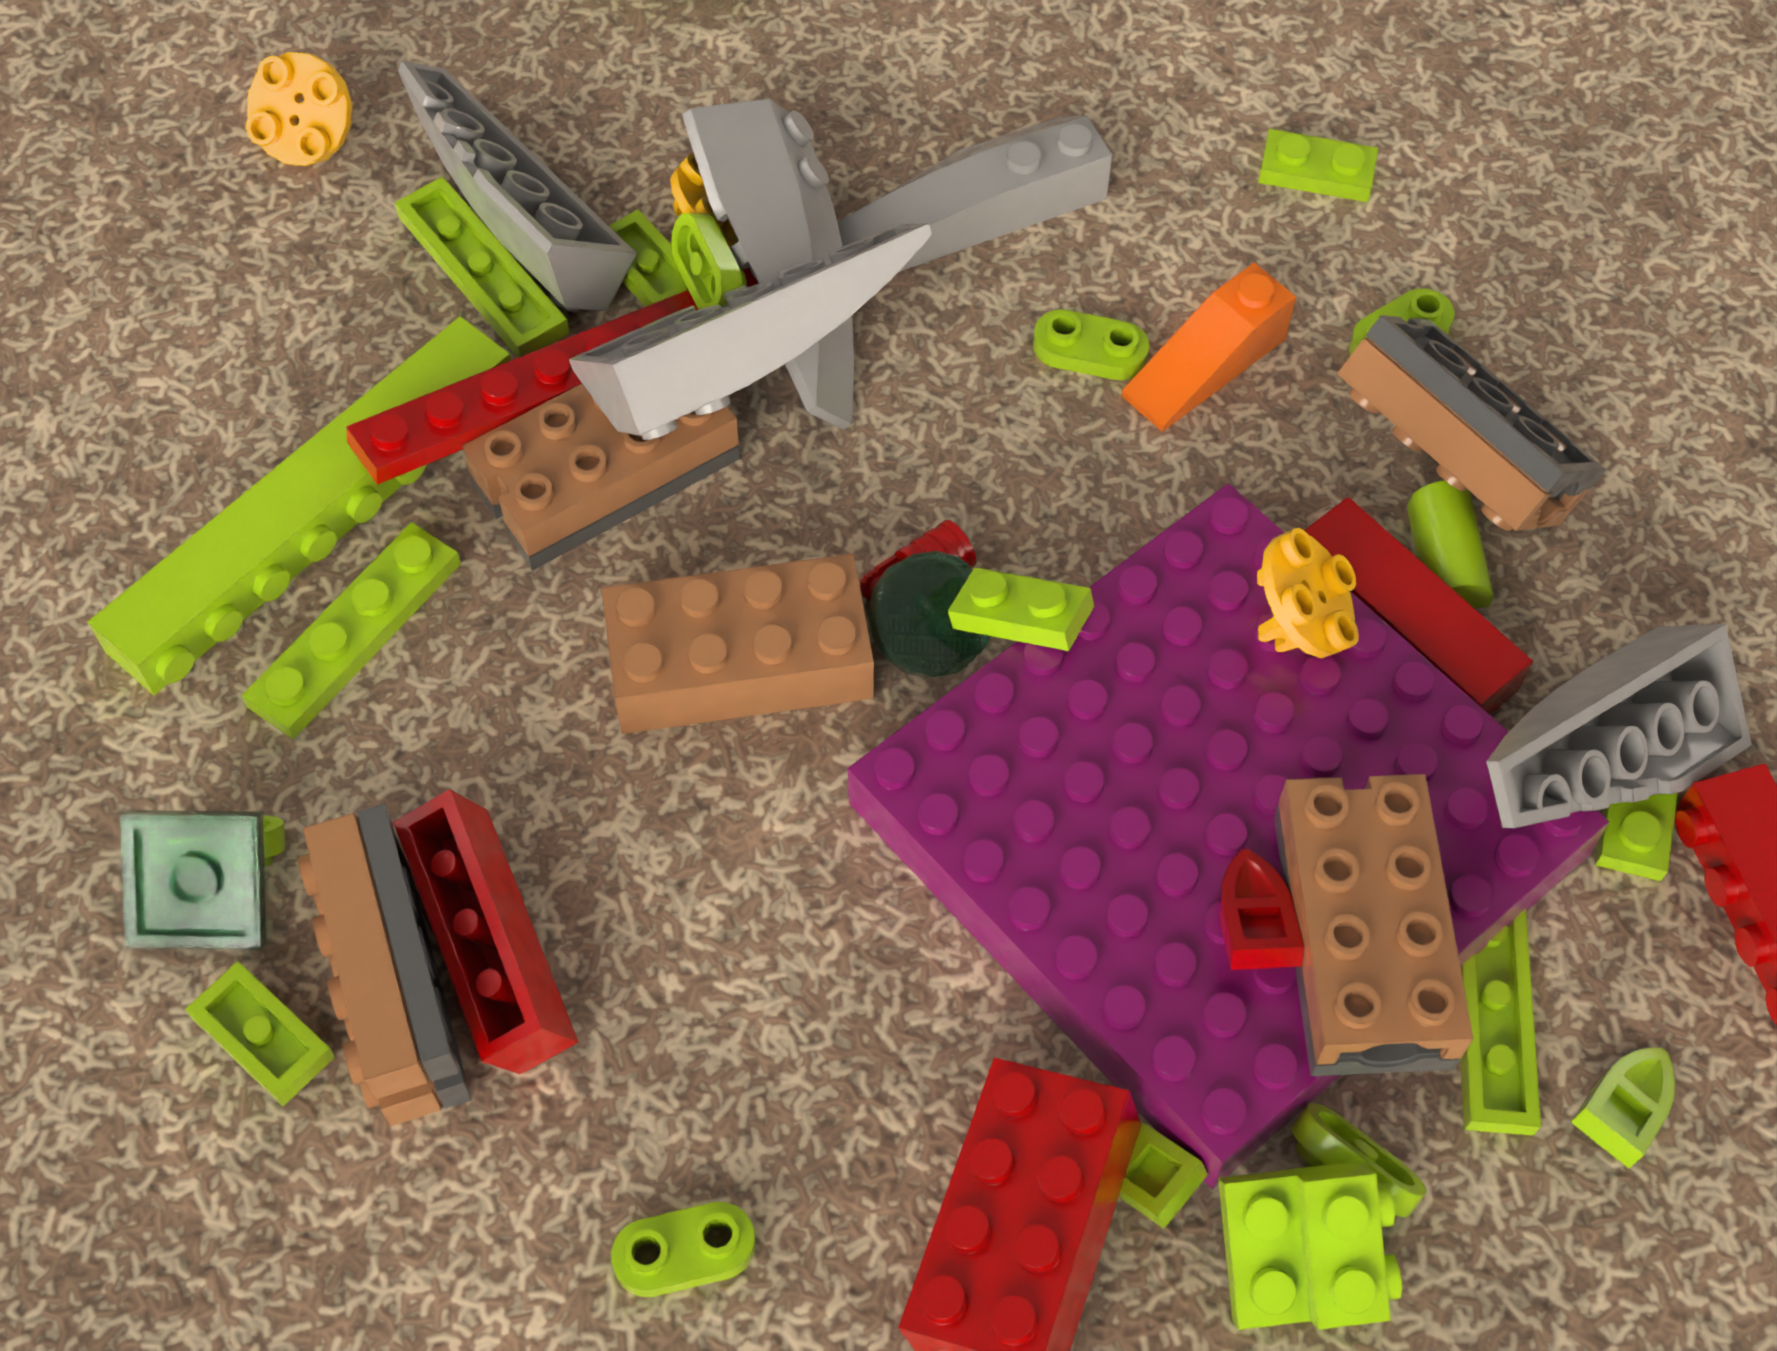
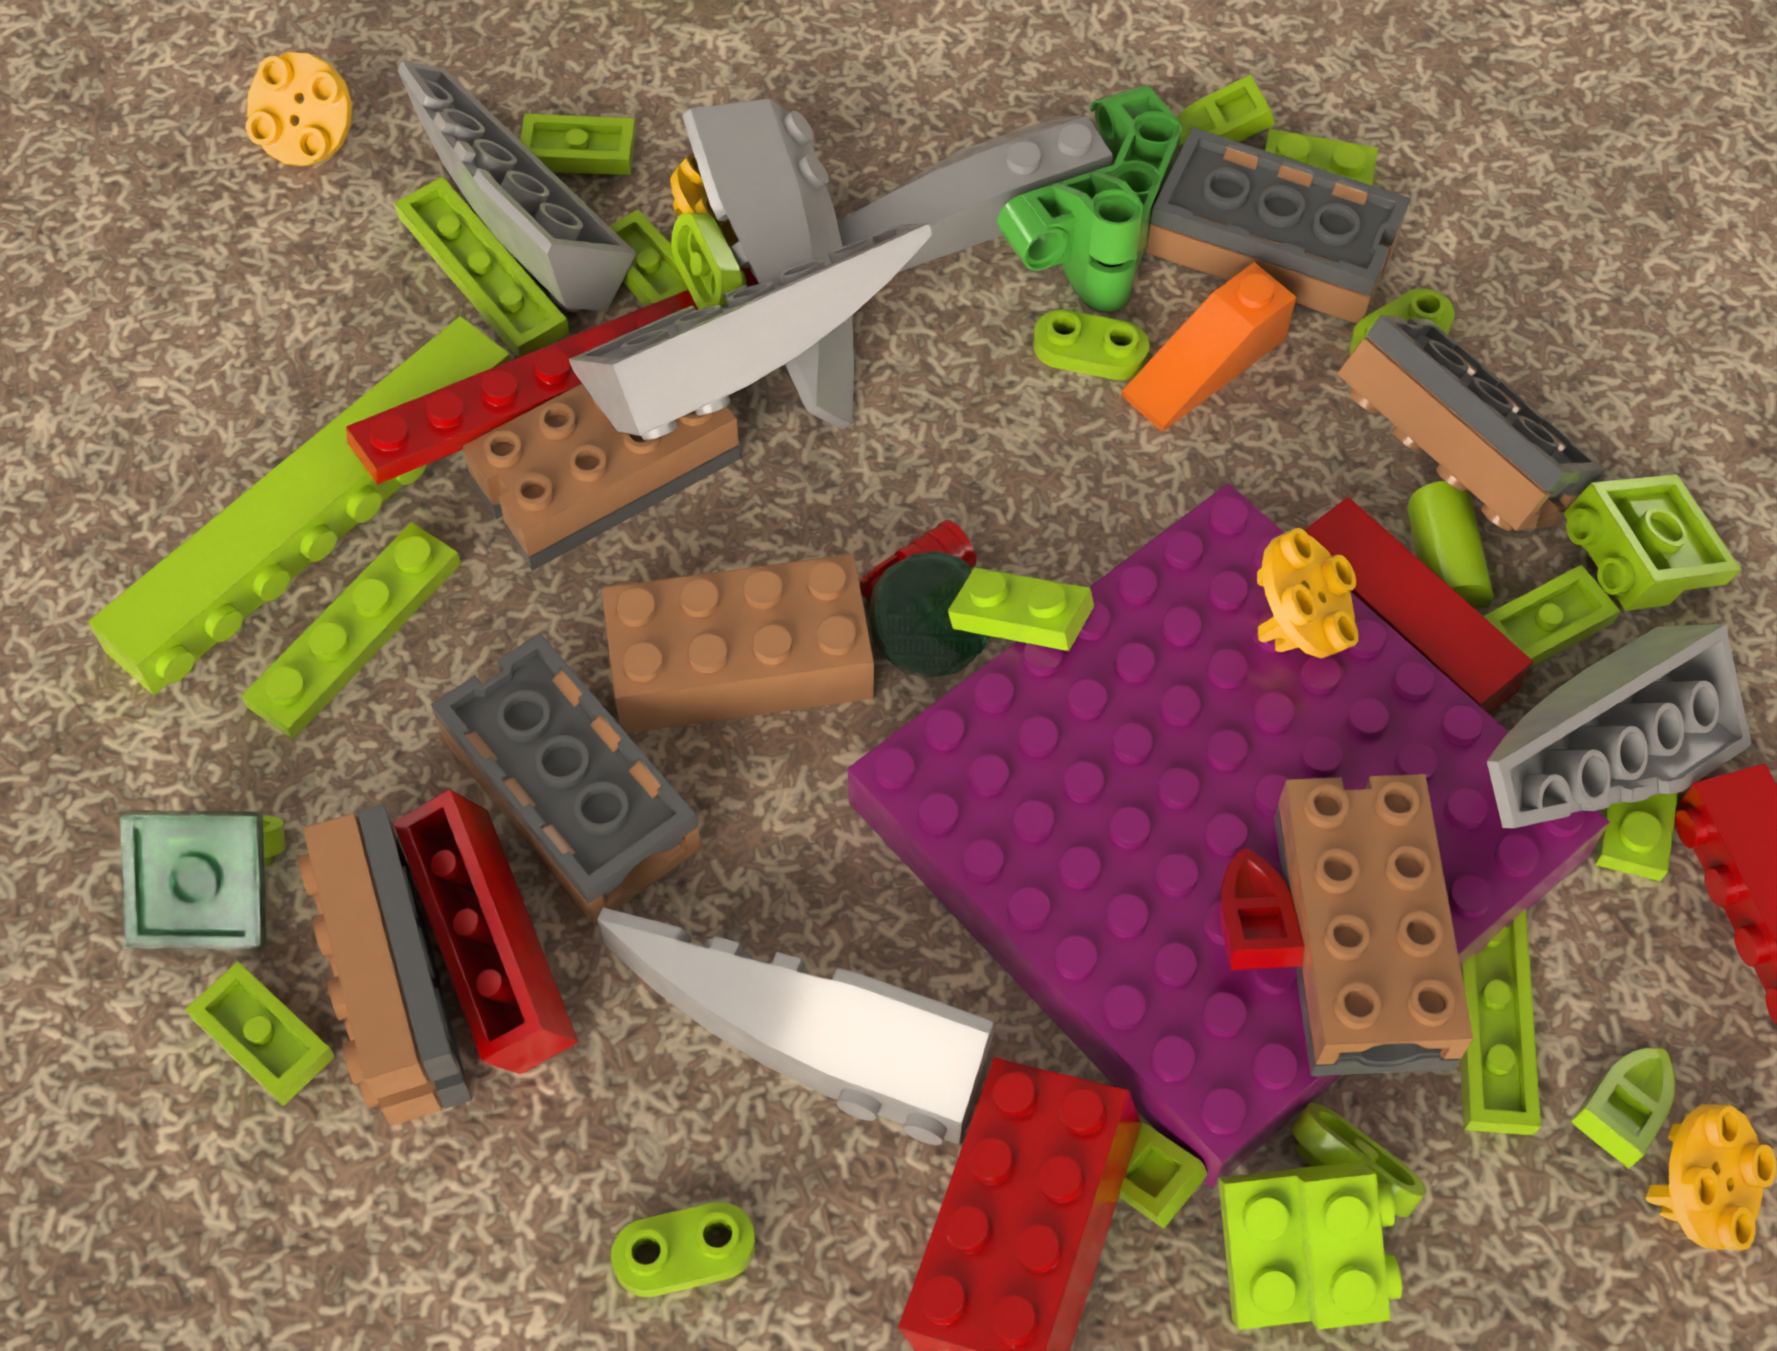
none -> dark grey piece [431,633,701,926]
none -> lime plate [520,113,637,175]
none -> wedge [598,907,994,1145]
none -> bright green connector [996,85,1182,312]
none -> dark grey piece [1146,127,1410,324]
none -> lime plate [1176,74,1275,146]
none -> lime plate [1483,564,1621,668]
none -> lime plate [1563,474,1741,611]
none -> yellow plate [1645,1104,1776,1250]

